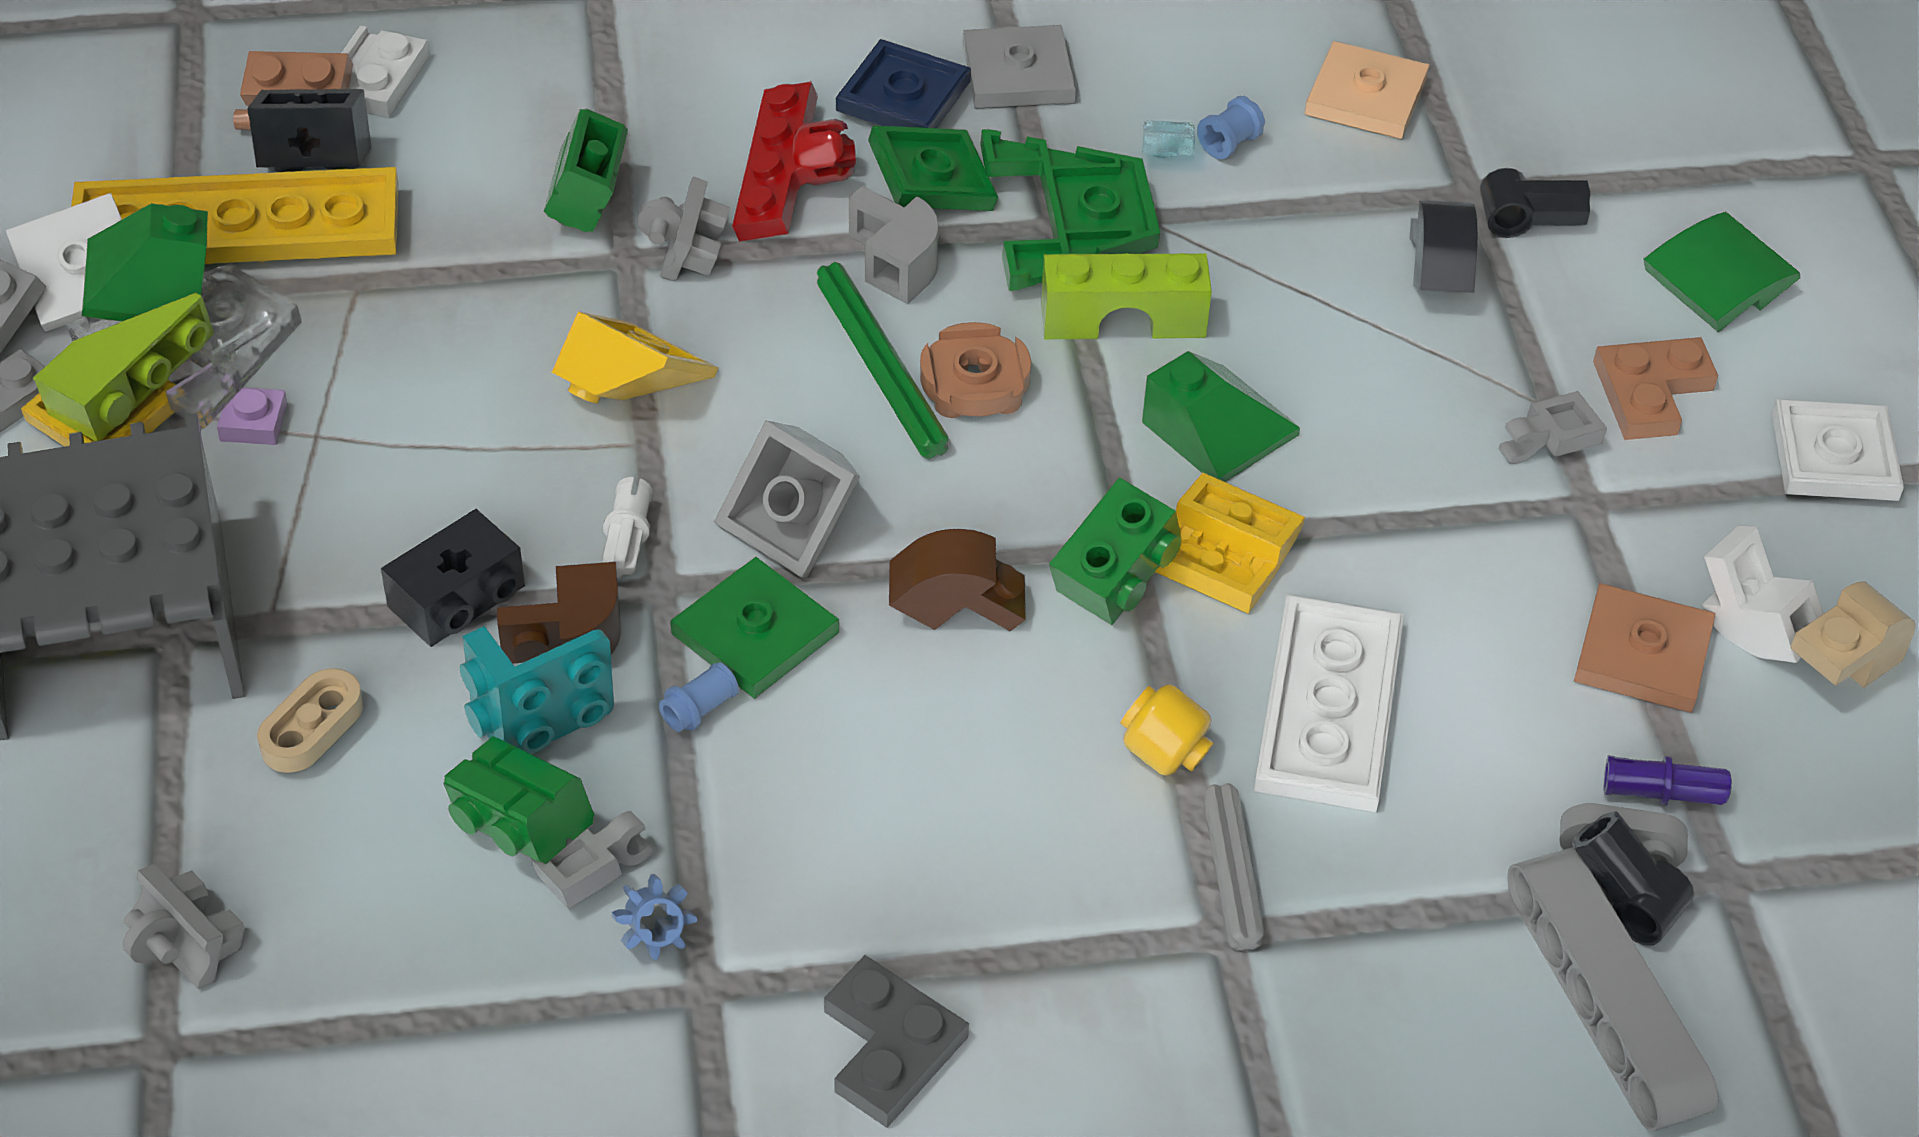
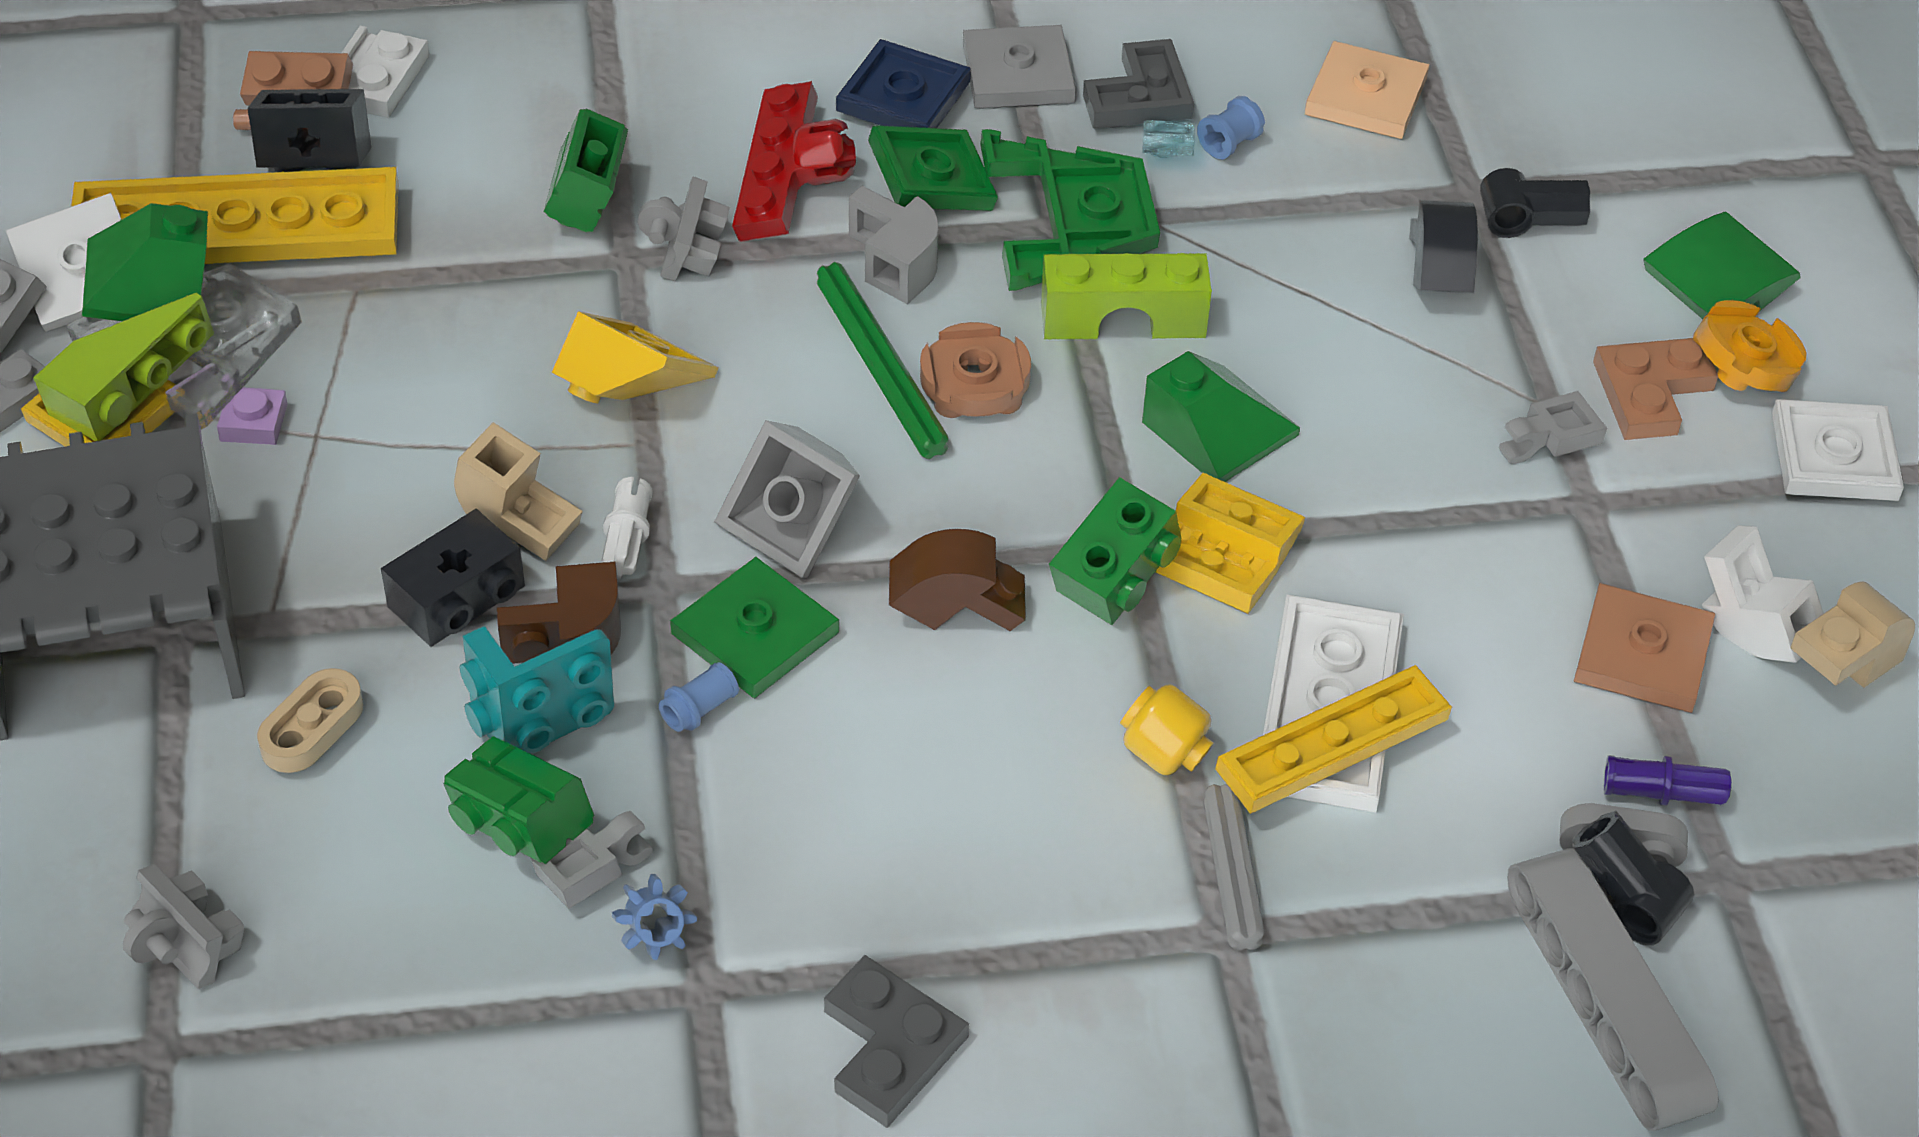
none -> tan brick [454,422,583,561]
none -> dark grey plate [1083,39,1194,129]
none -> yellow tile [1215,665,1452,814]
none -> light orange plate [1693,300,1806,392]

